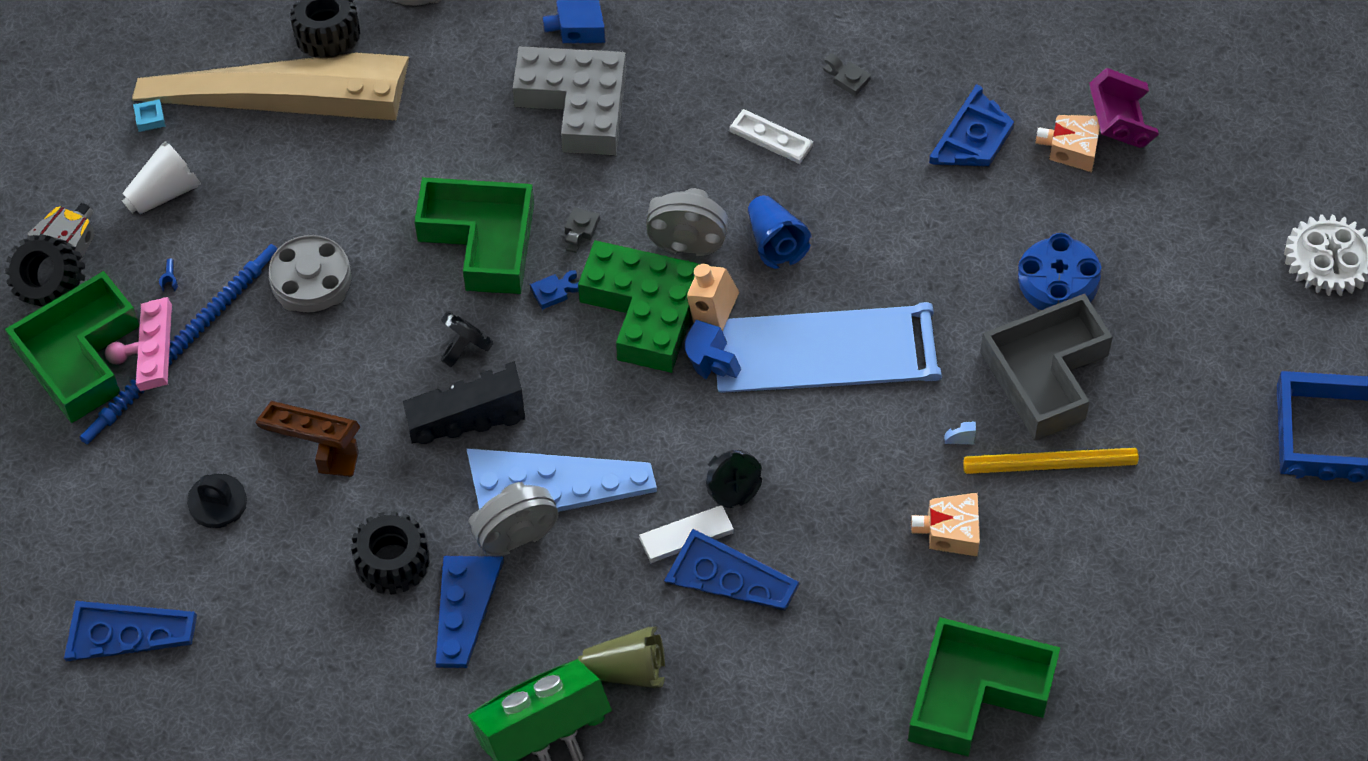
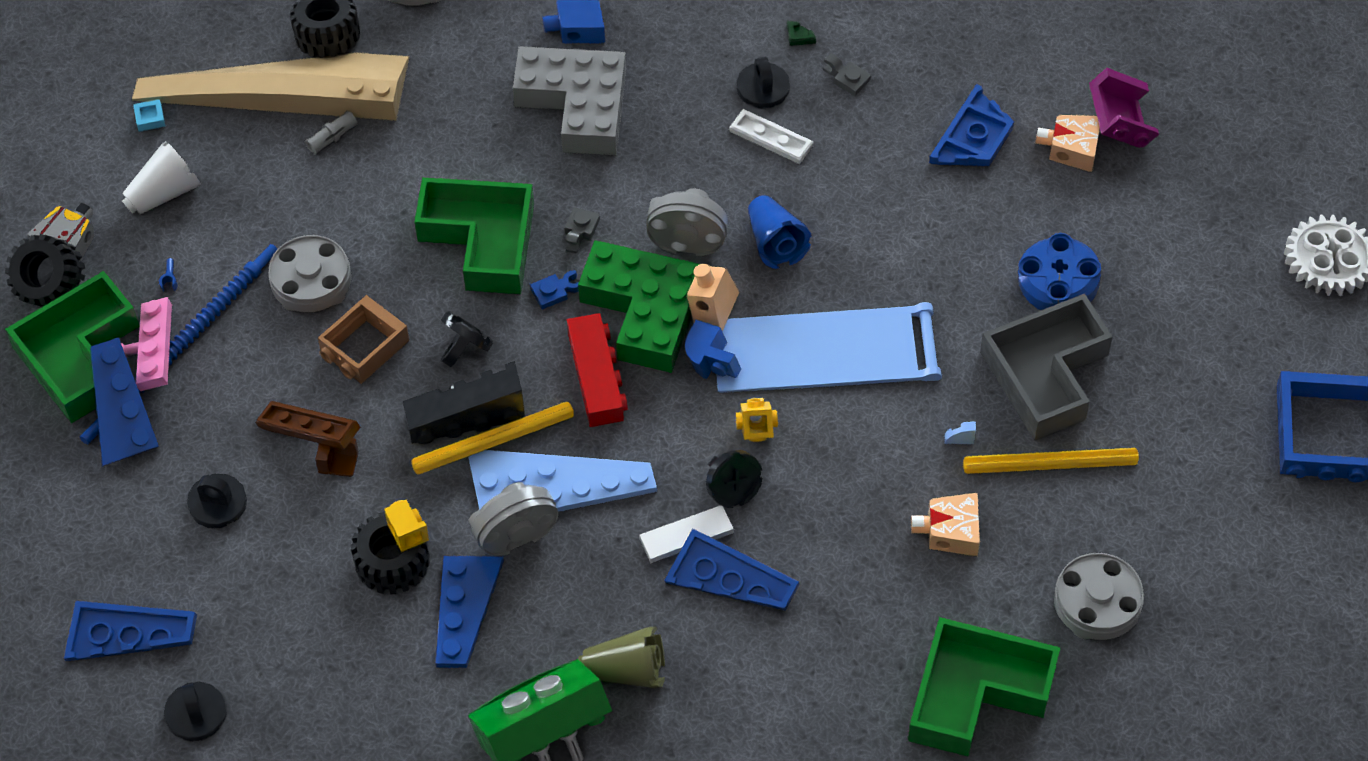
none -> blue wing [90,337,159,467]
none -> black tile [164,682,227,742]
none -> light grey pin [304,111,358,155]
none -> medium nougat window [318,295,410,384]
none -> yellow brick [384,500,429,552]
none -> yellow axle [411,402,574,475]
none -> red brick [567,313,628,427]
none -> yellow brick [736,398,778,442]
none -> black tile [737,56,790,109]
none -> dark green tile [787,21,816,46]
none -> light grey piece [1054,553,1144,640]

